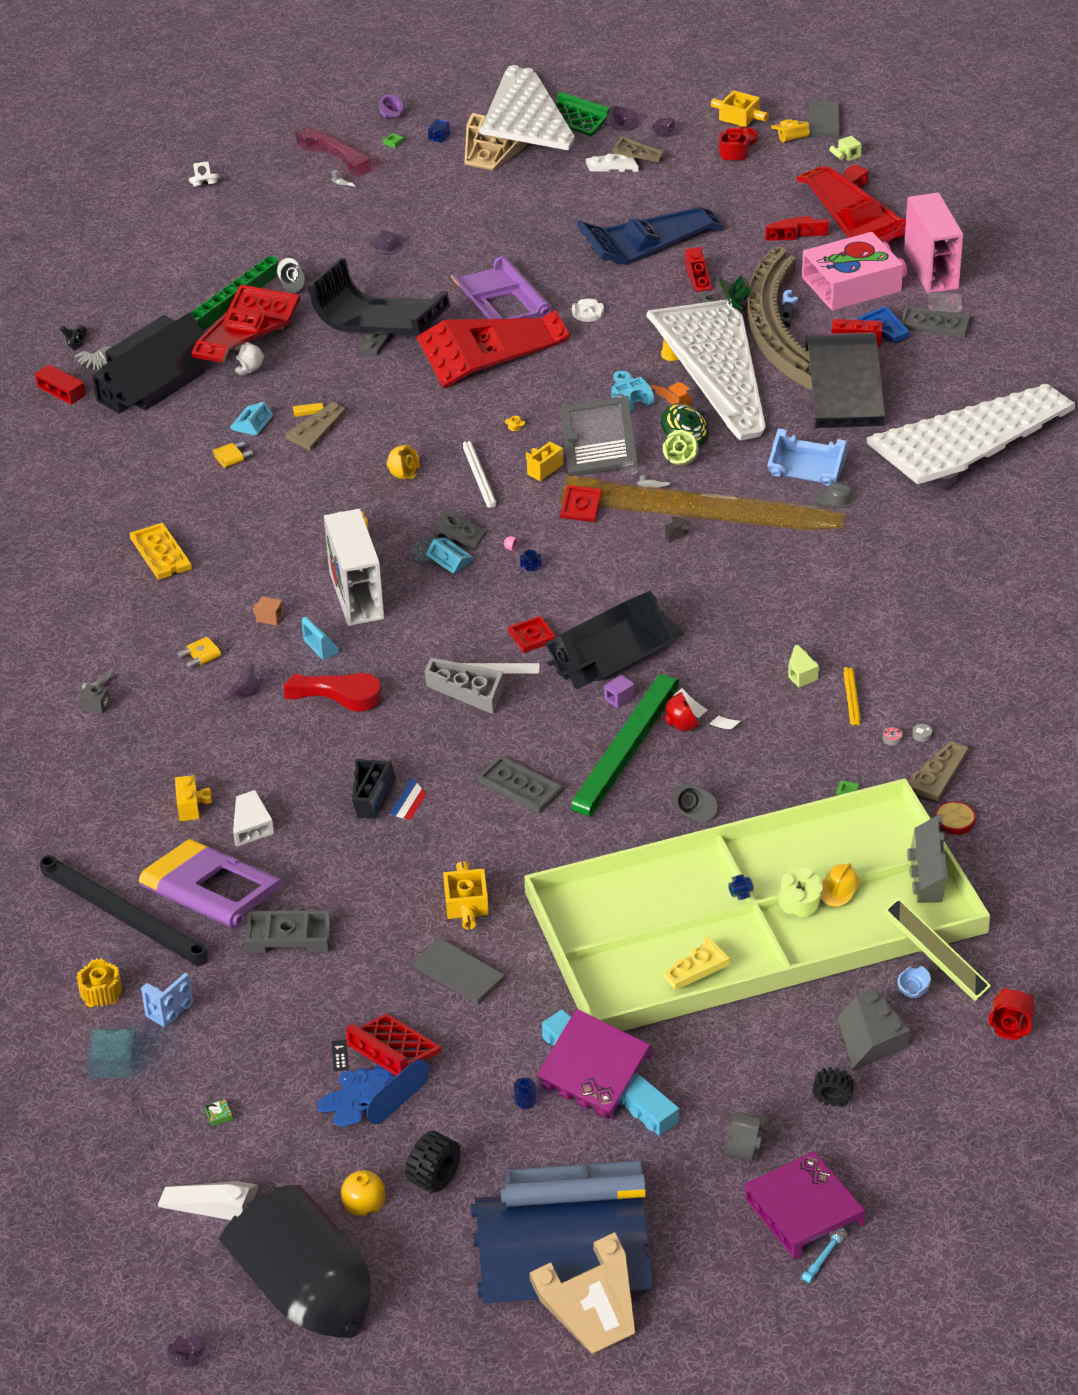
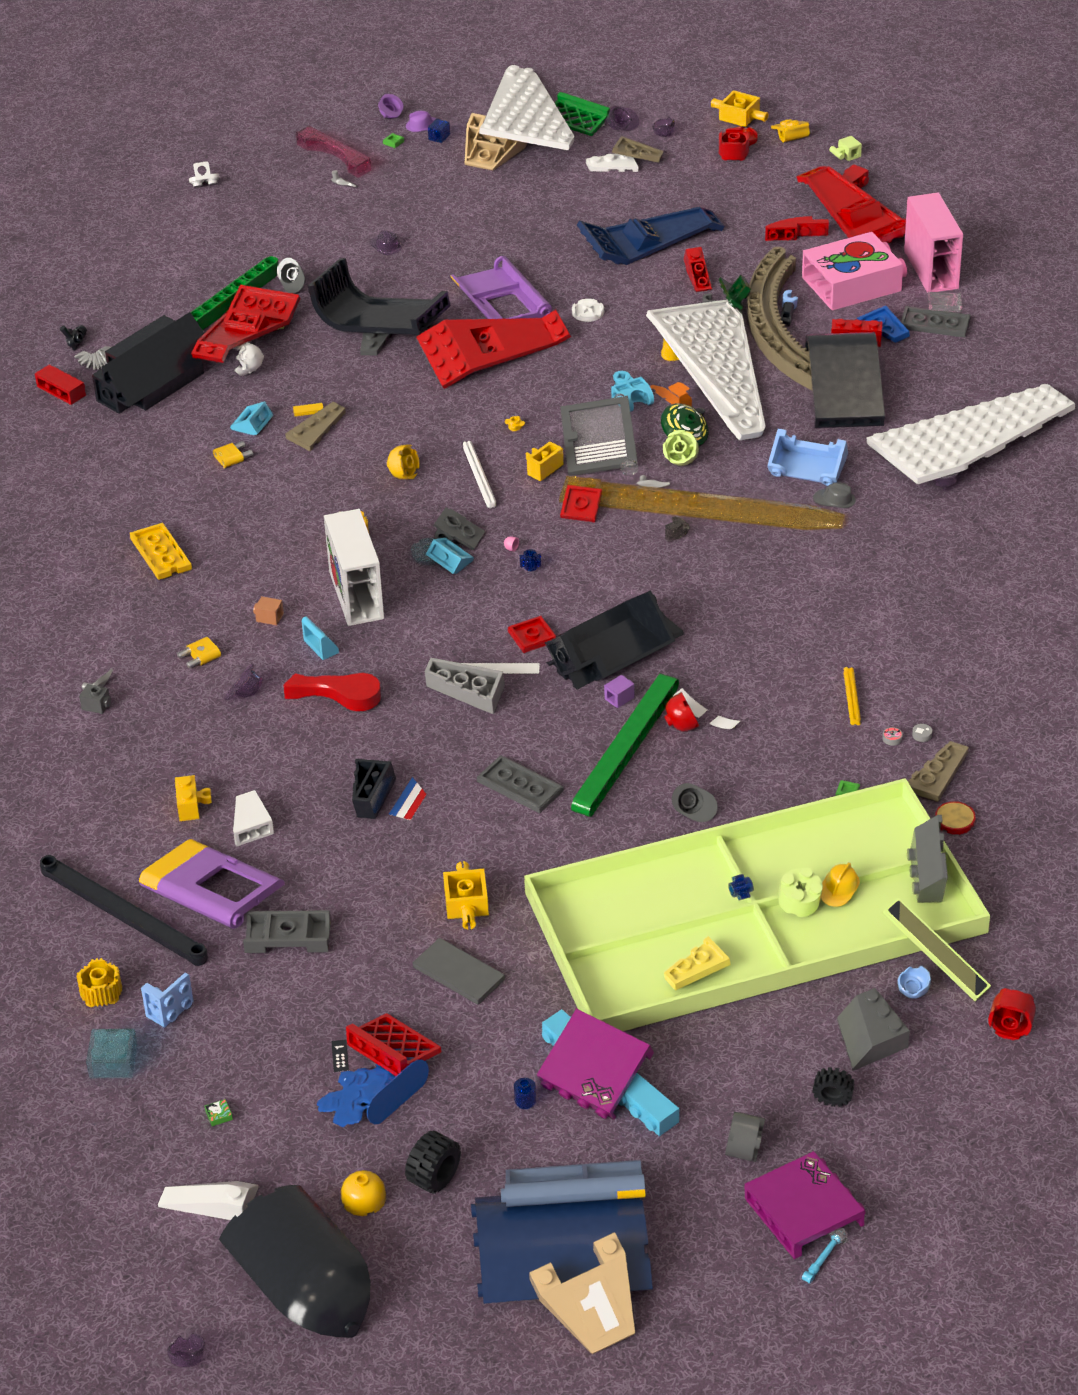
yellowish green slope [788,645,819,687] -> none
dark grey tile [808,101,839,137] -> none
none -> medium lavender piece [406,110,441,132]

